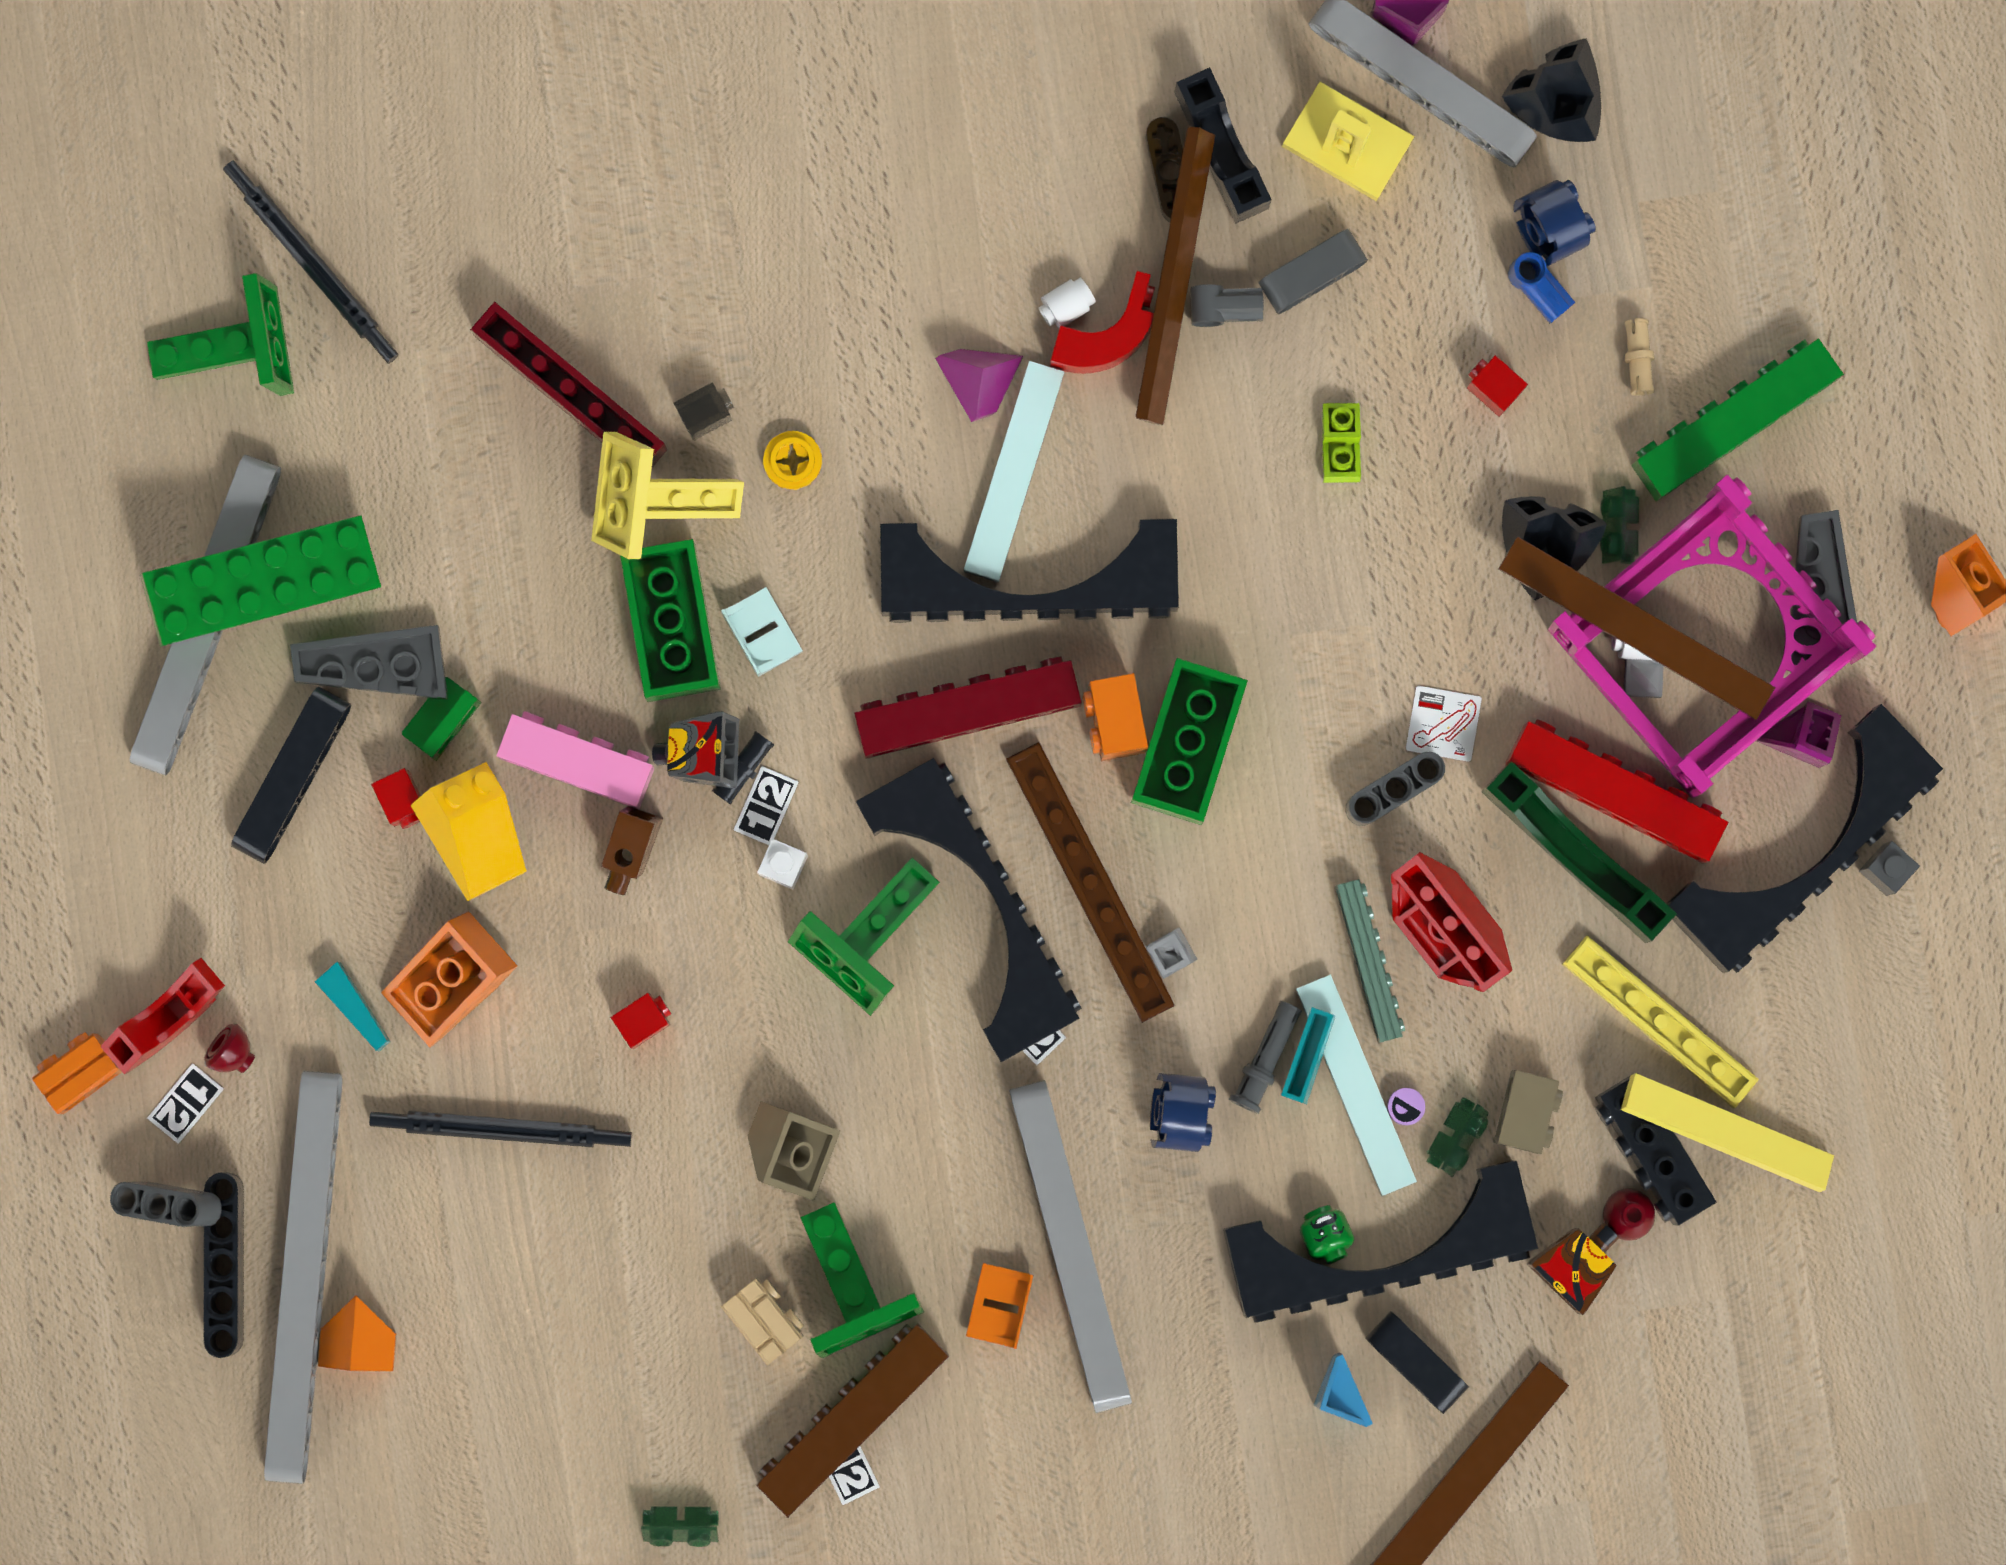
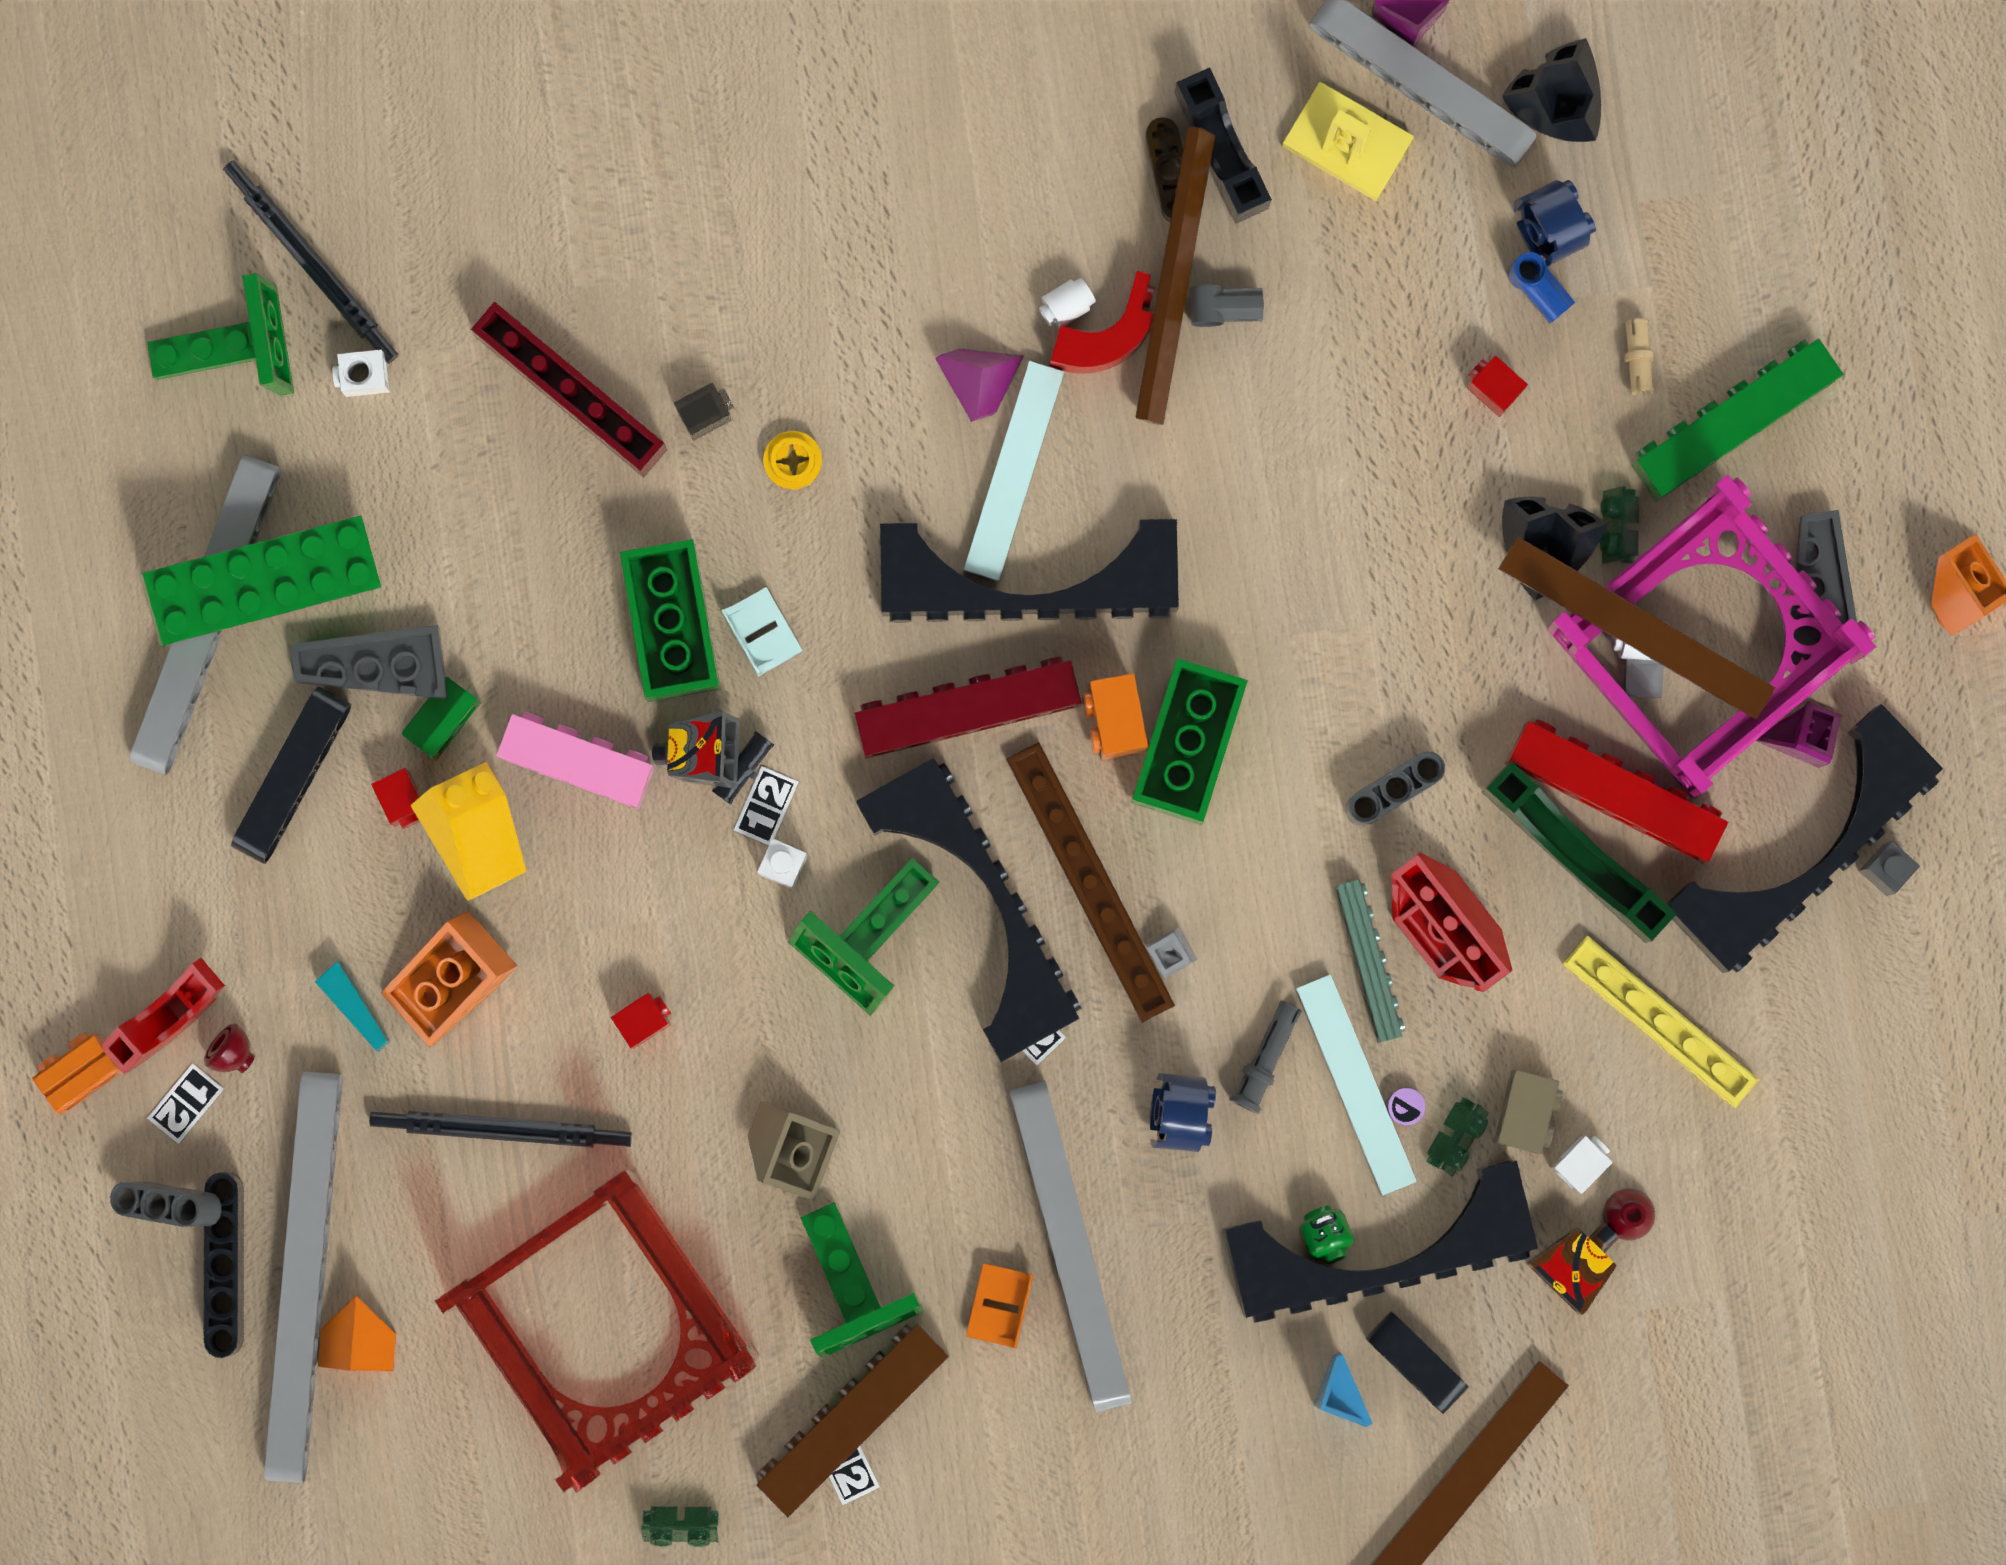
light yellow piece [591,432,744,559] -> none
reddish brown torso [602,806,663,895] -> none
tan brick [721,1278,804,1366] -> none
dark grey beam [1259,229,1368,314] -> none
teal piece [1281,1007,1335,1105] -> none
lime slope [1322,403,1361,483] -> none
white sticker [1406,686,1482,762] -> none
black brick [1595,1074,1717,1226] -> none
light yellow tile [1621,1073,1834,1192] -> none
none -> white brick [332,350,390,397]
none -> clear red arch [435,1169,760,1493]
none -> white brick [1550,1136,1613,1194]

